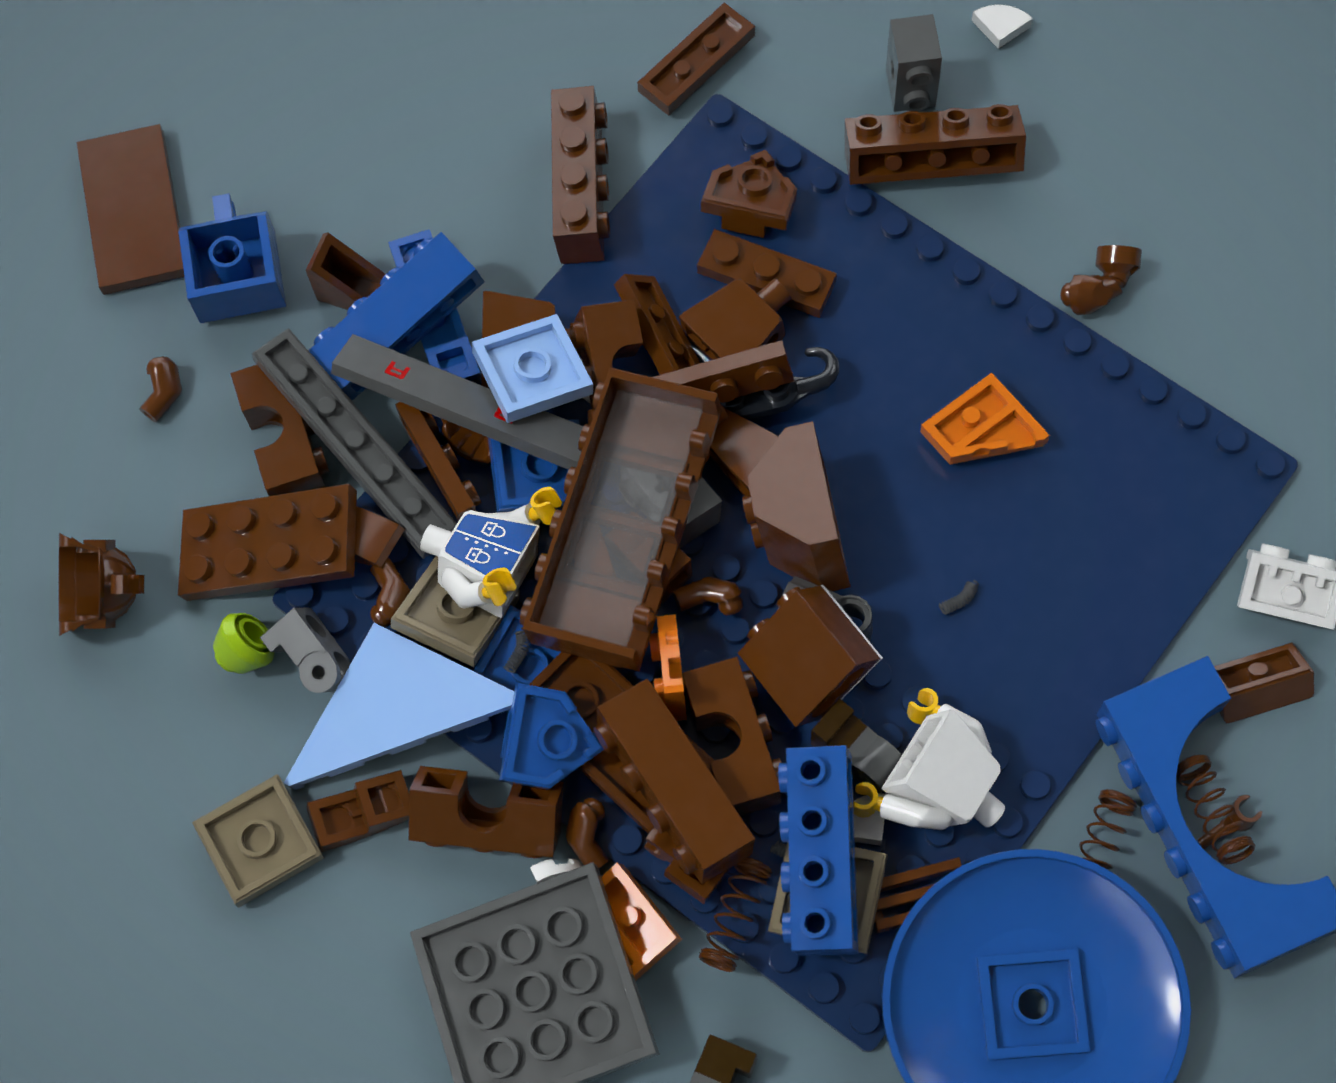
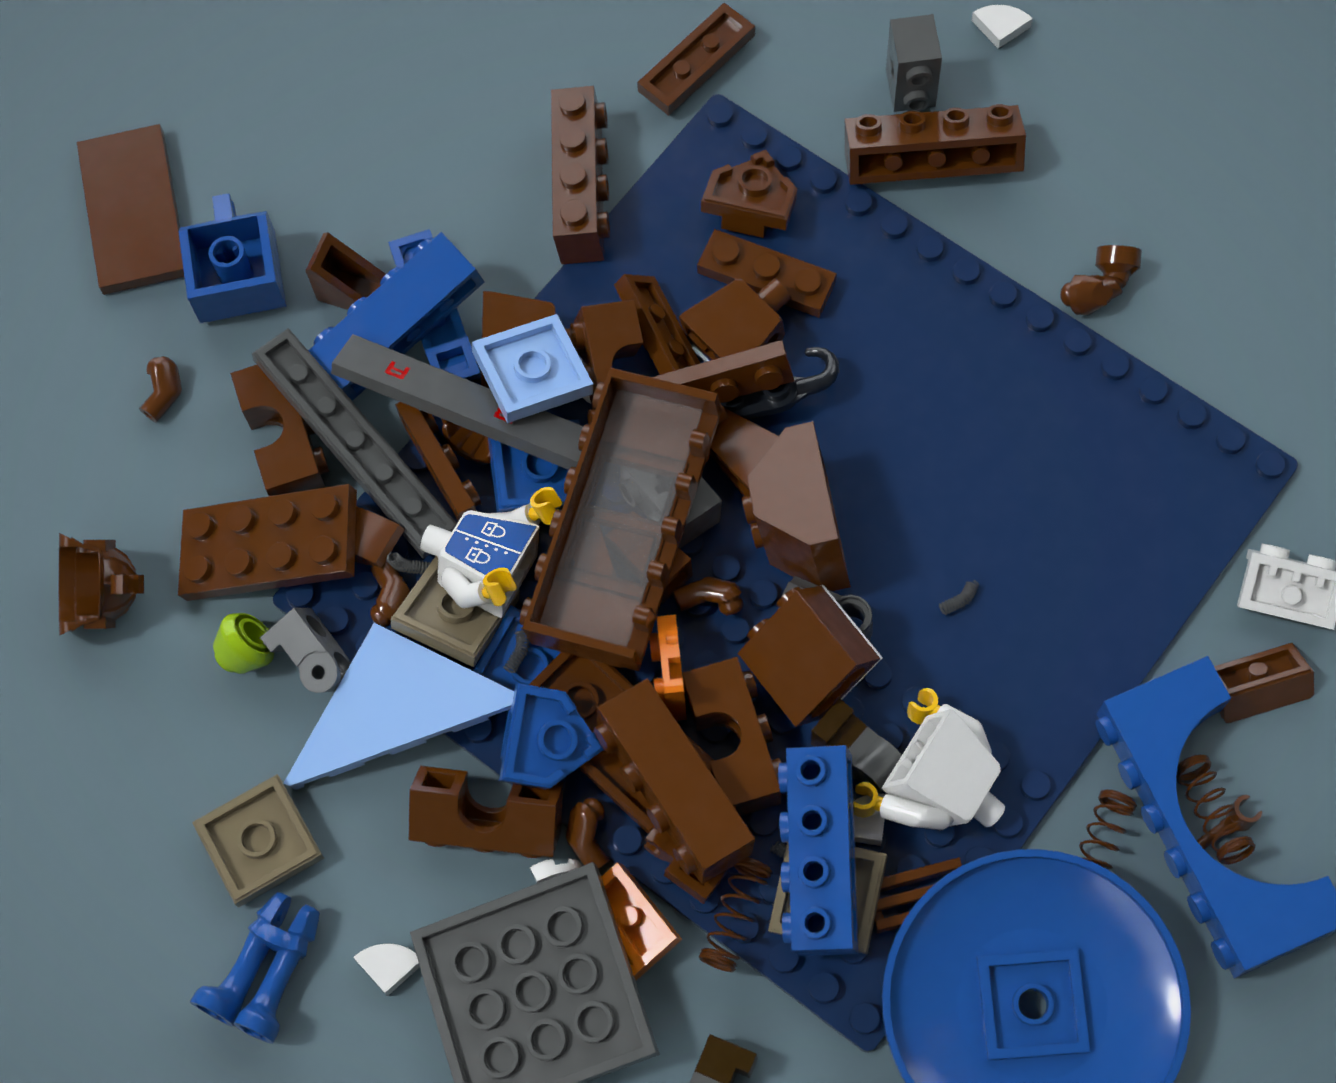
reddish brown slope [307,770,409,852] -> none
orange wing [920,373,1050,465] -> none
none -> blue piece [190,892,320,1044]
none -> white tile [353,944,420,996]
none -> dark grey leg [386,552,430,574]

